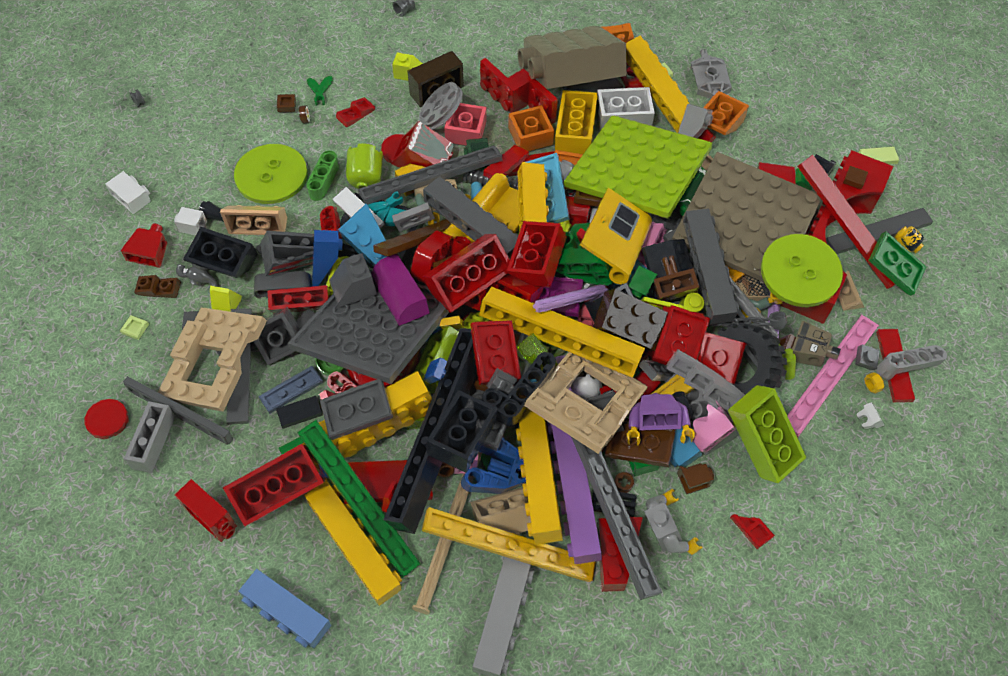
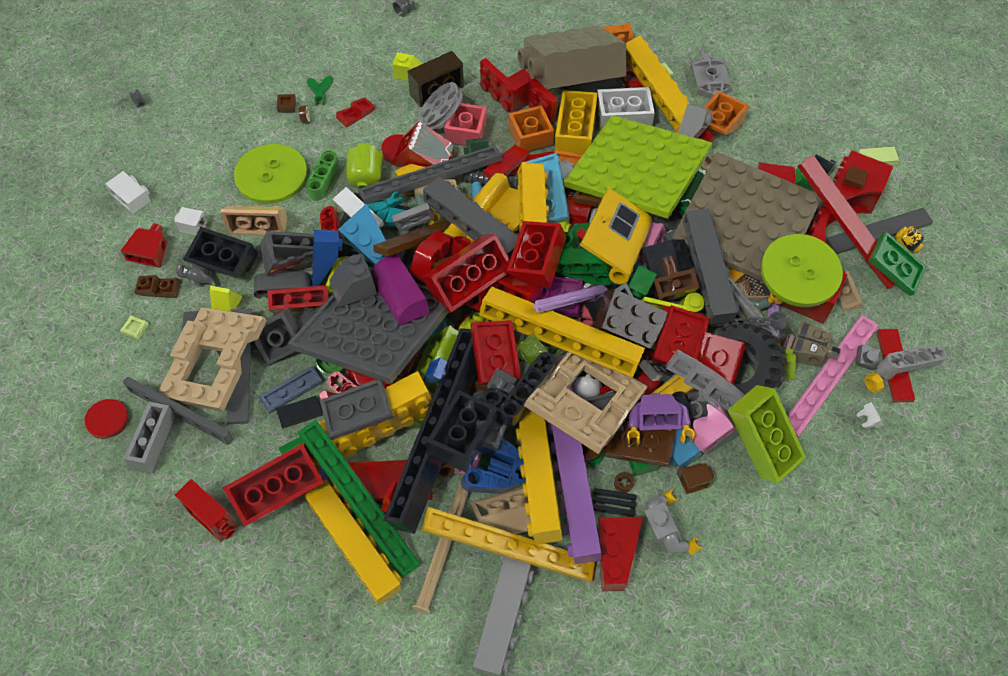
black cone [199,201,224,222] -> none
medium blue brick [238,569,331,649] -> none
yellow tile [440,316,464,329] -> none
dark grey tile [571,437,662,600] -> none
red tile [730,514,775,550] -> none

